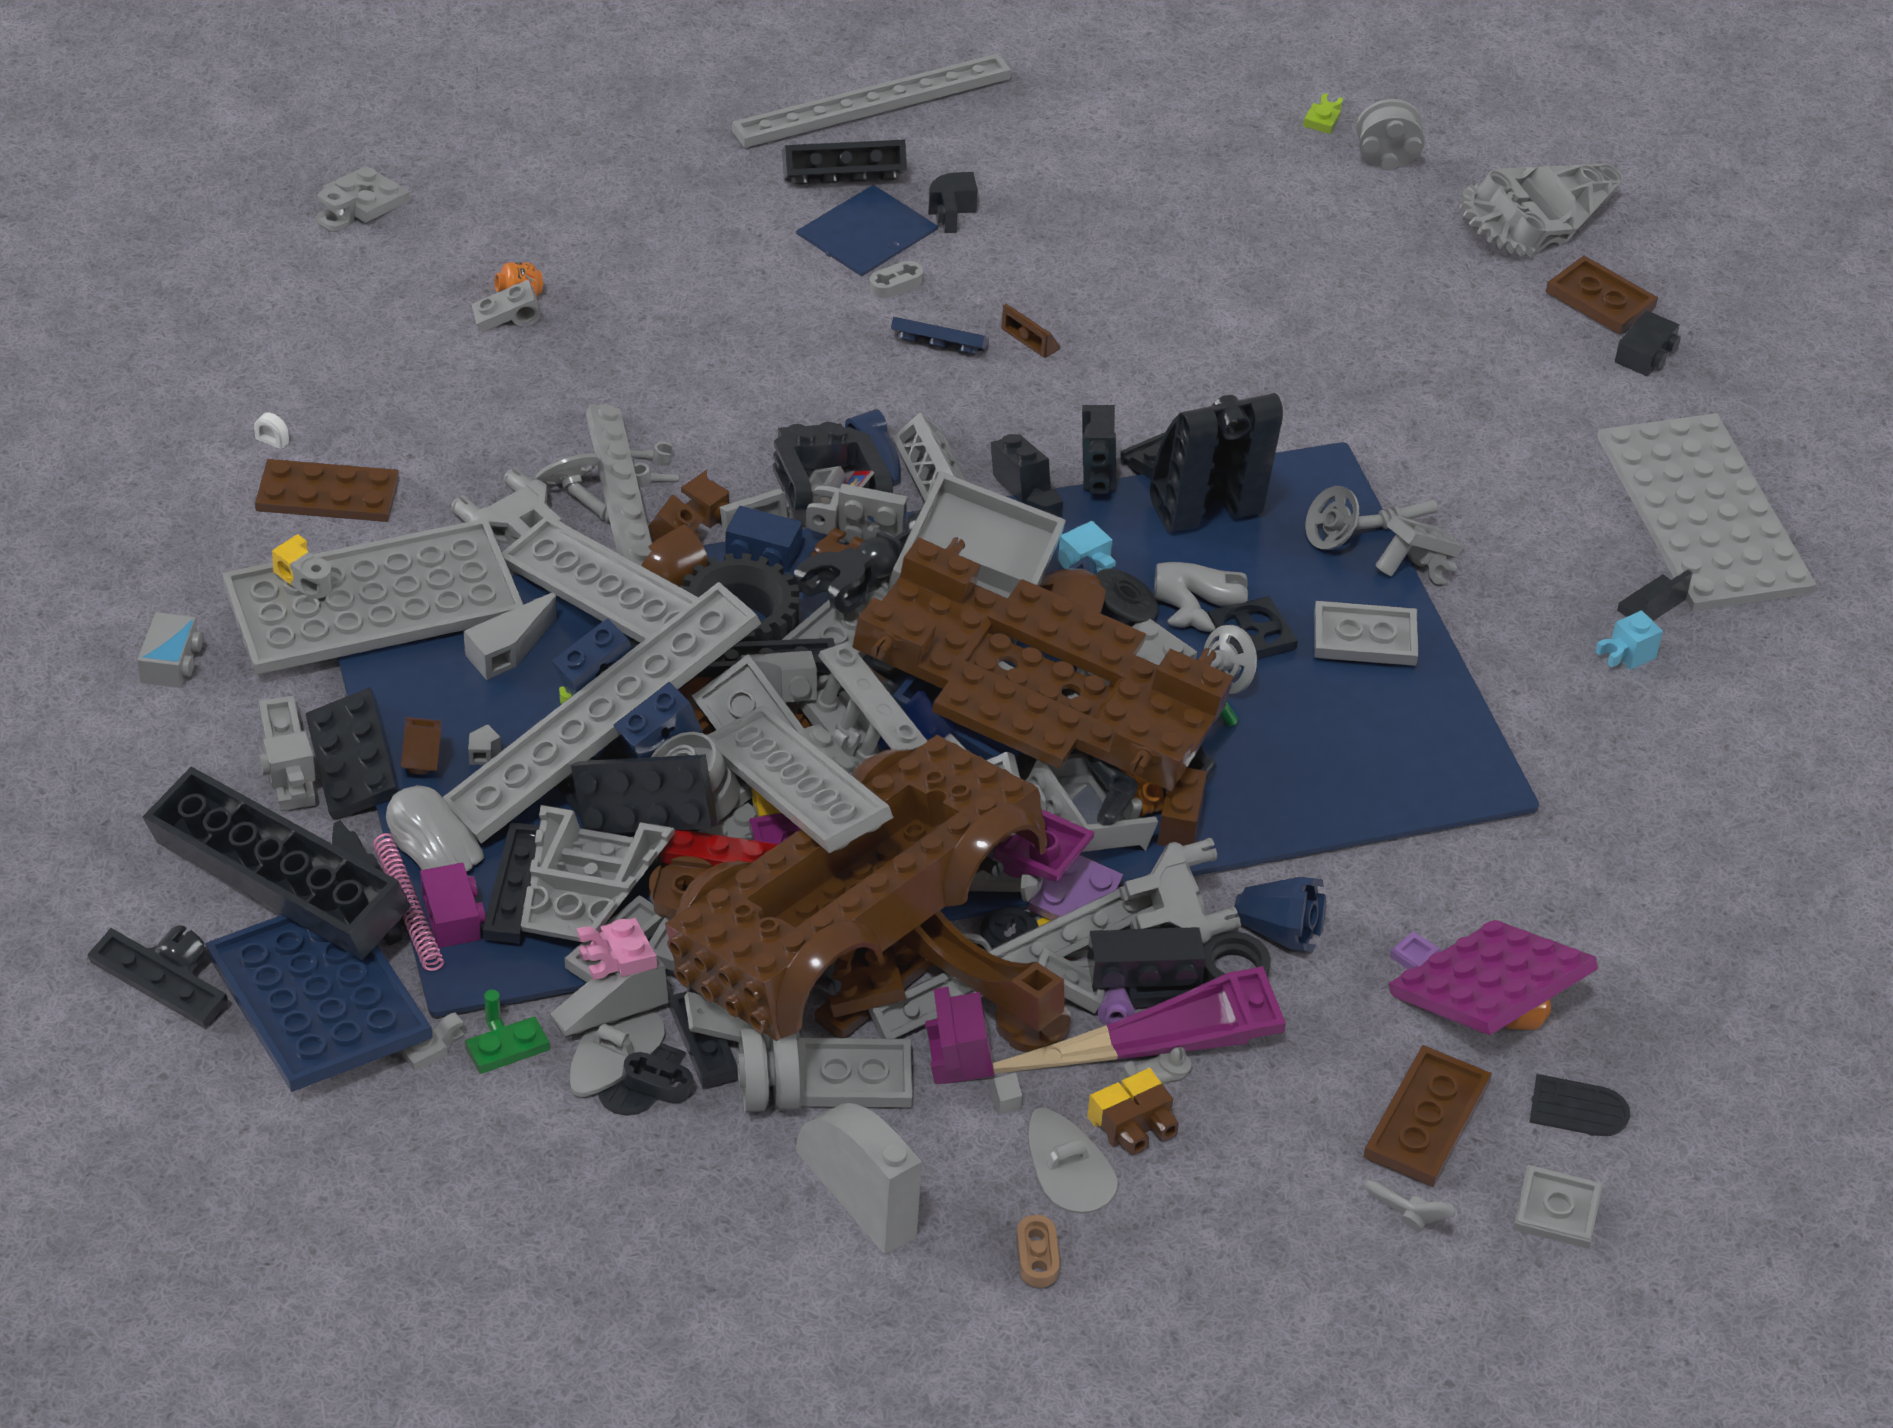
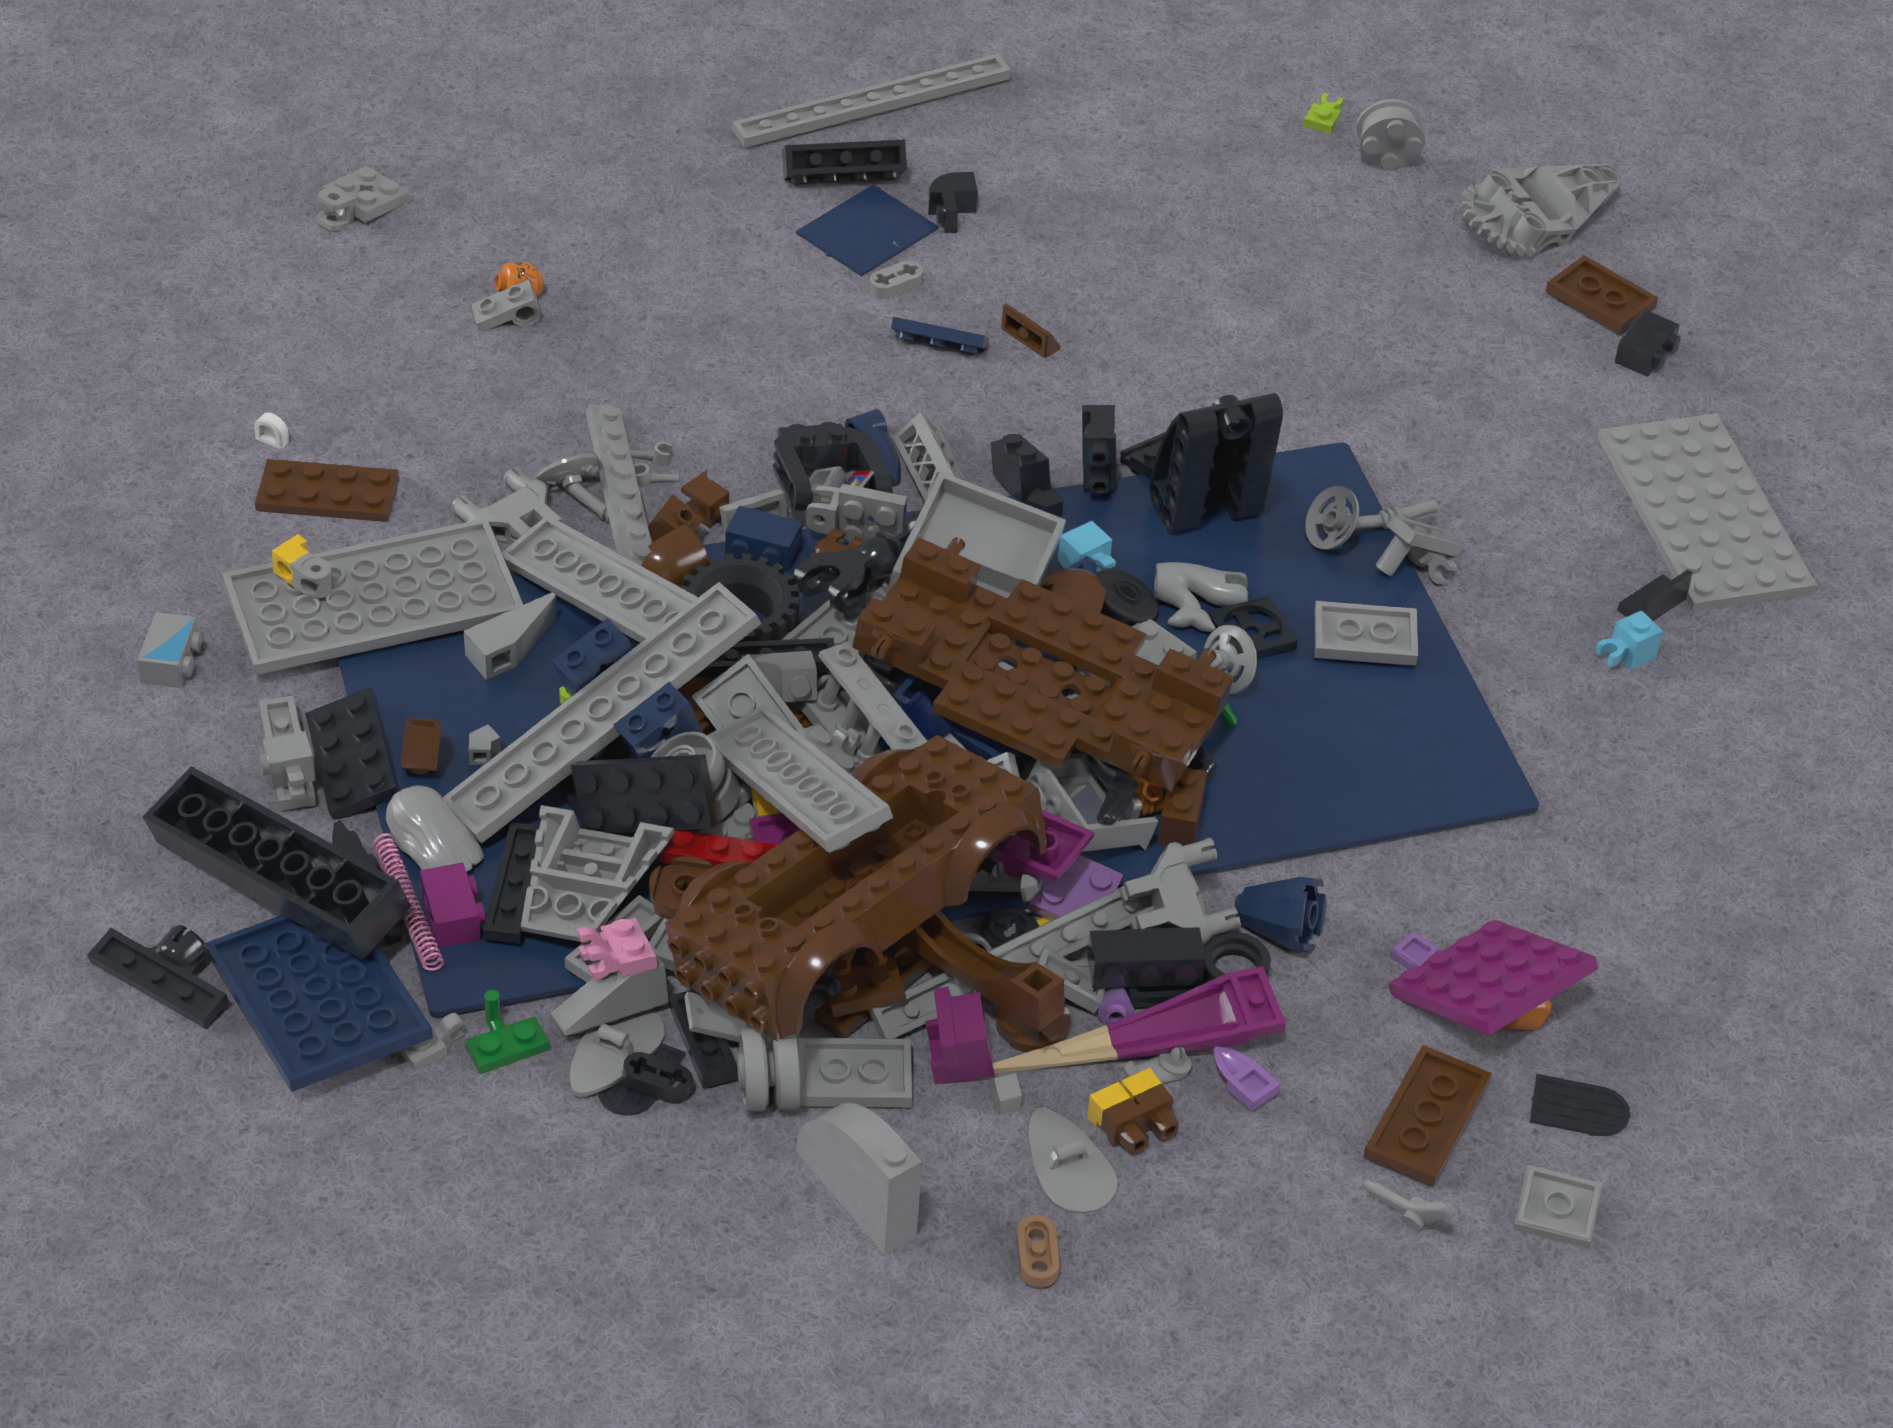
none -> medium lavender plate [1214,1046,1280,1112]

